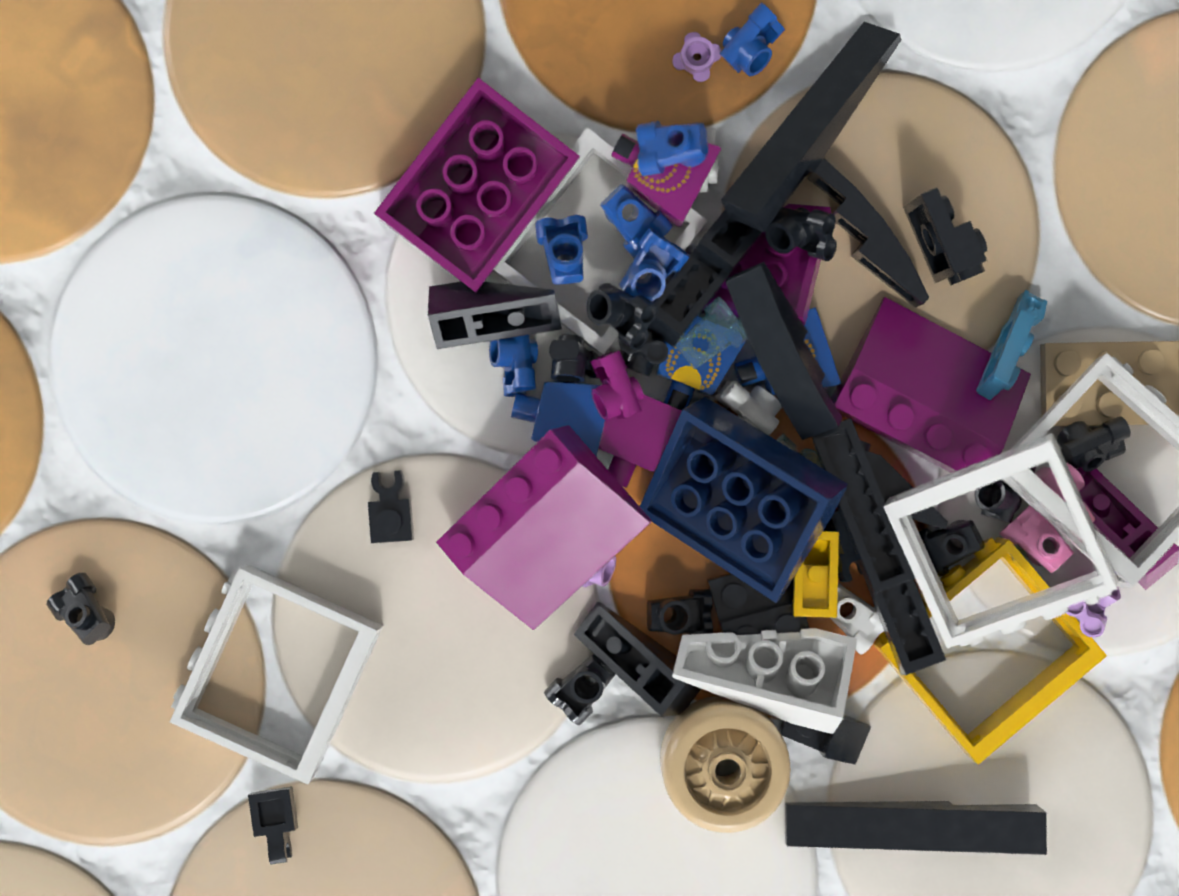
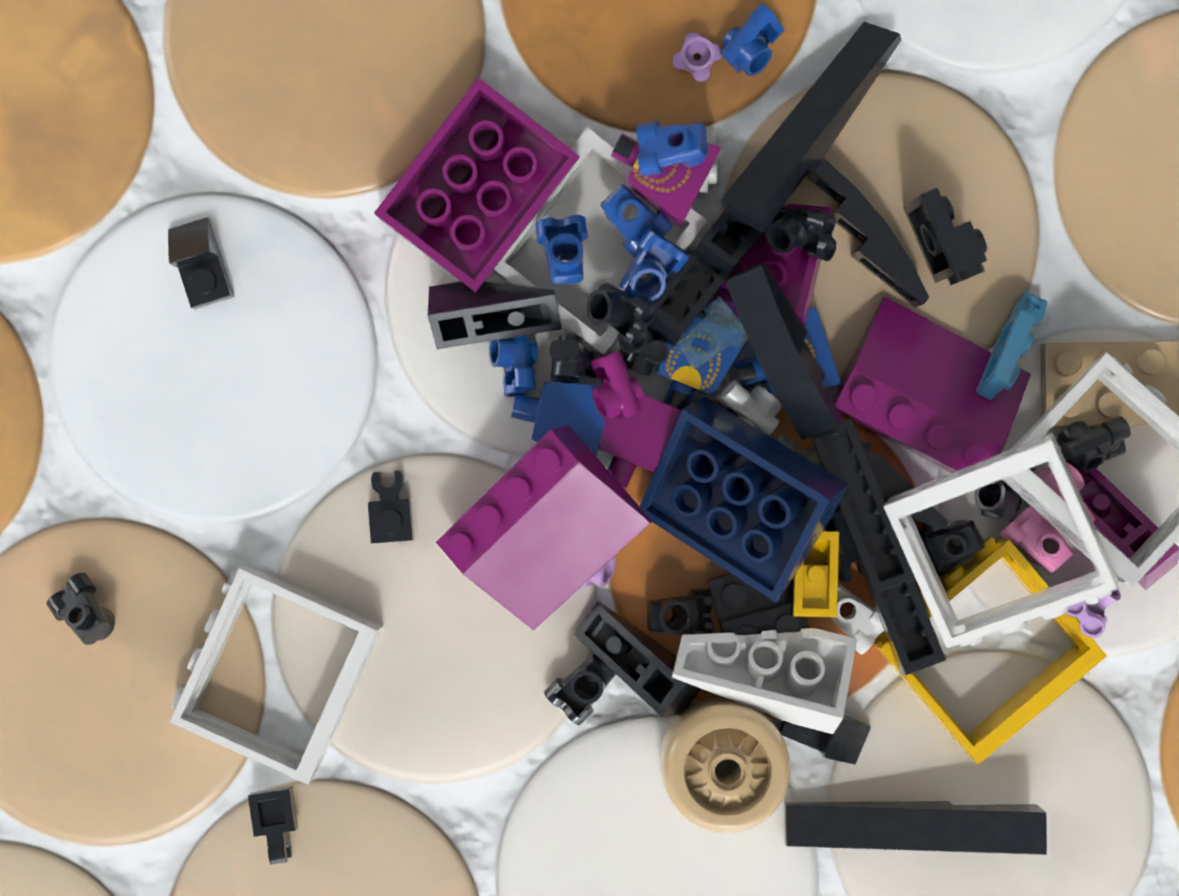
none -> black slope [168,217,234,309]

